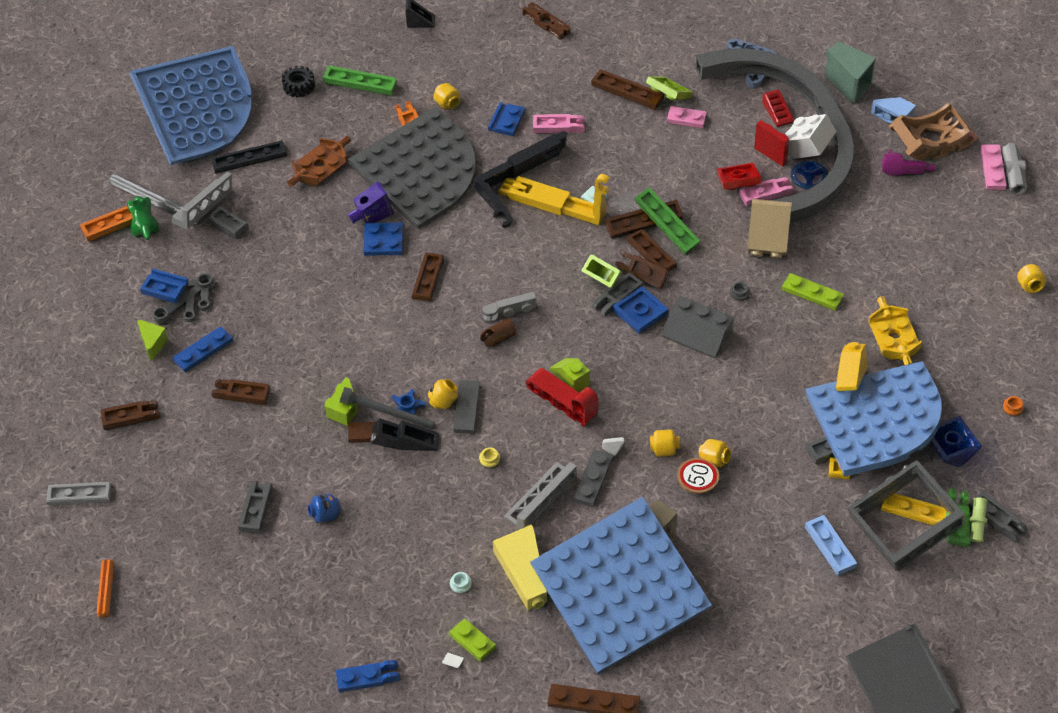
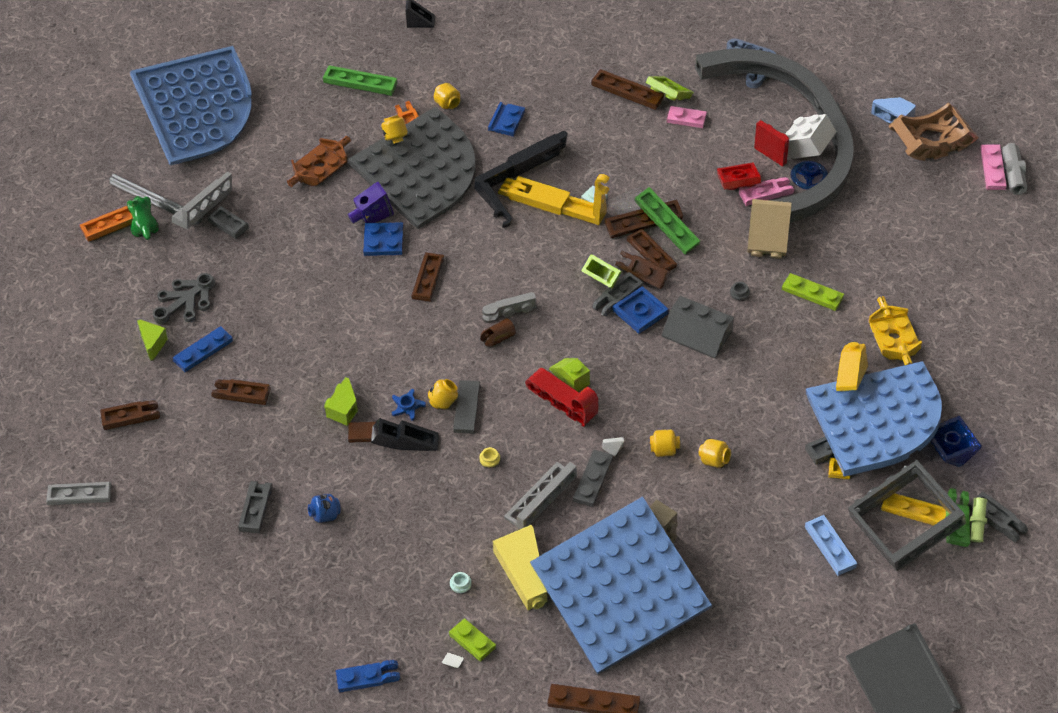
orange axle [97,559,114,618] -> none
blue plate [140,269,189,304] -> none
black tile [211,140,287,174] -> none
black tyre [282,66,315,97] -> none
dark grey piece [339,387,436,429] -> none
reddish brown piece [522,2,570,40] -> none
bright pink hinge [533,114,585,133] -> none
piece [677,458,719,494] -> none
red slope [762,89,794,127] -> none
sand green slope [825,41,876,104] -> none
magenta animal [882,149,935,176] -> none
orange plate [1003,396,1024,416] -> none
yellow head [1017,264,1046,293] -> none
none -> yellow head [381,115,408,144]

